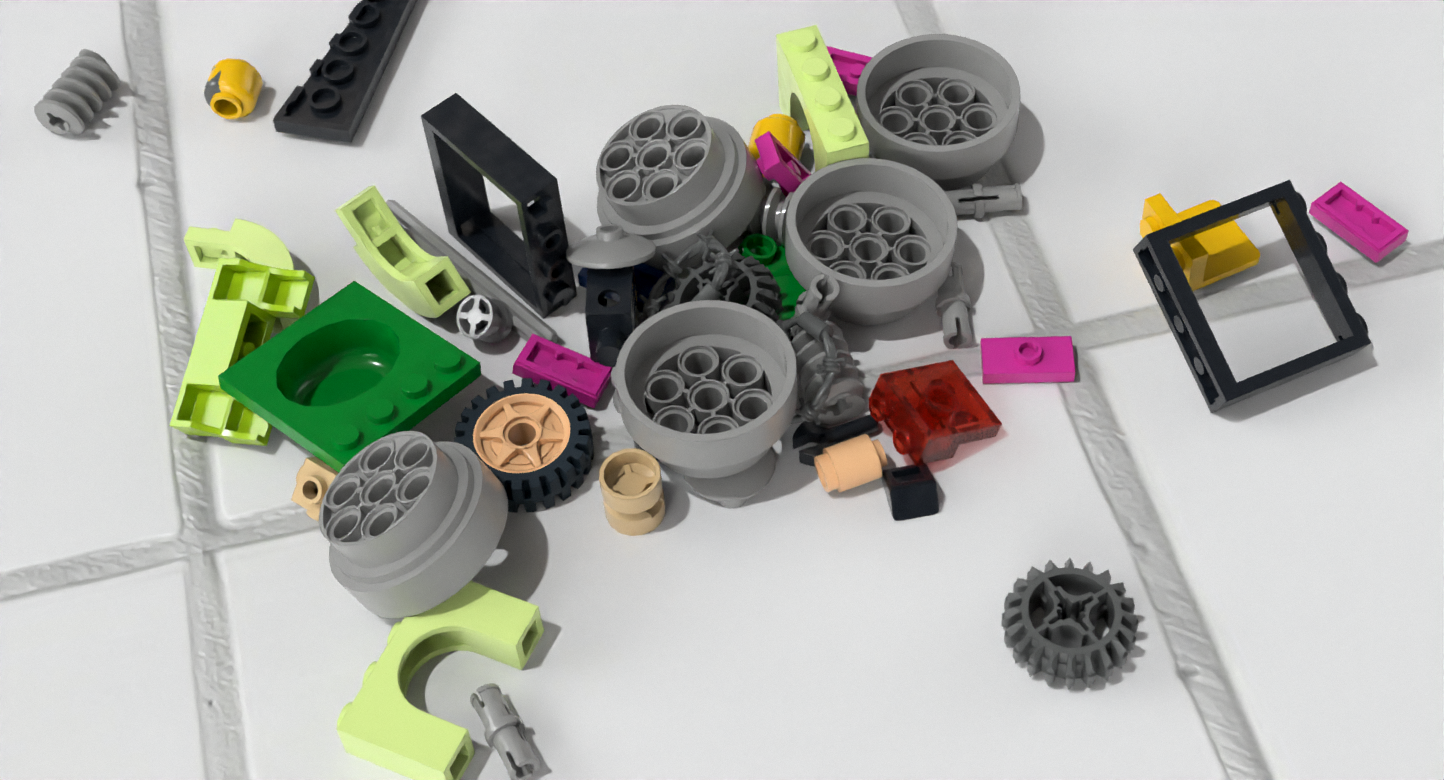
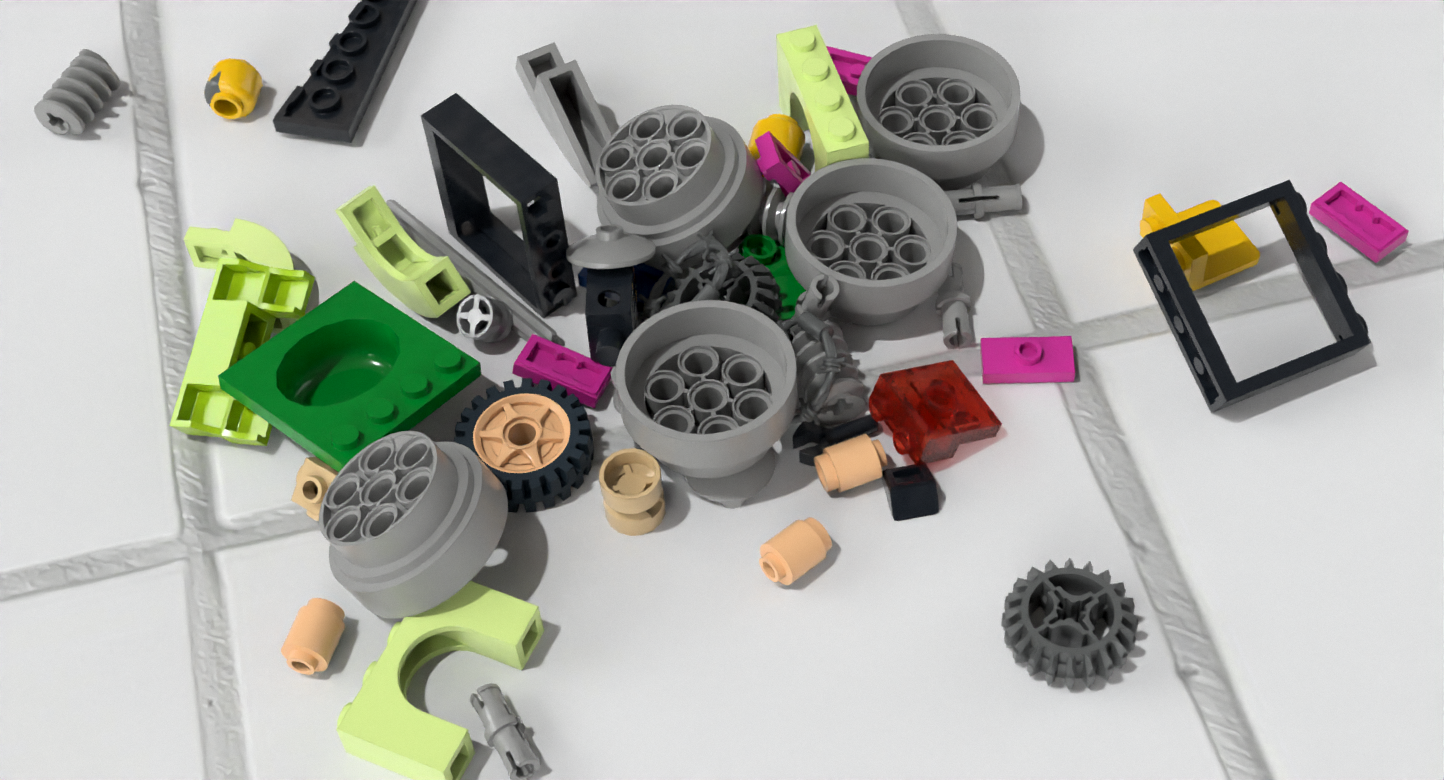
none -> light nougat brick [281,598,345,675]
none -> light grey slope [515,42,612,188]
none -> light nougat brick [759,517,832,585]

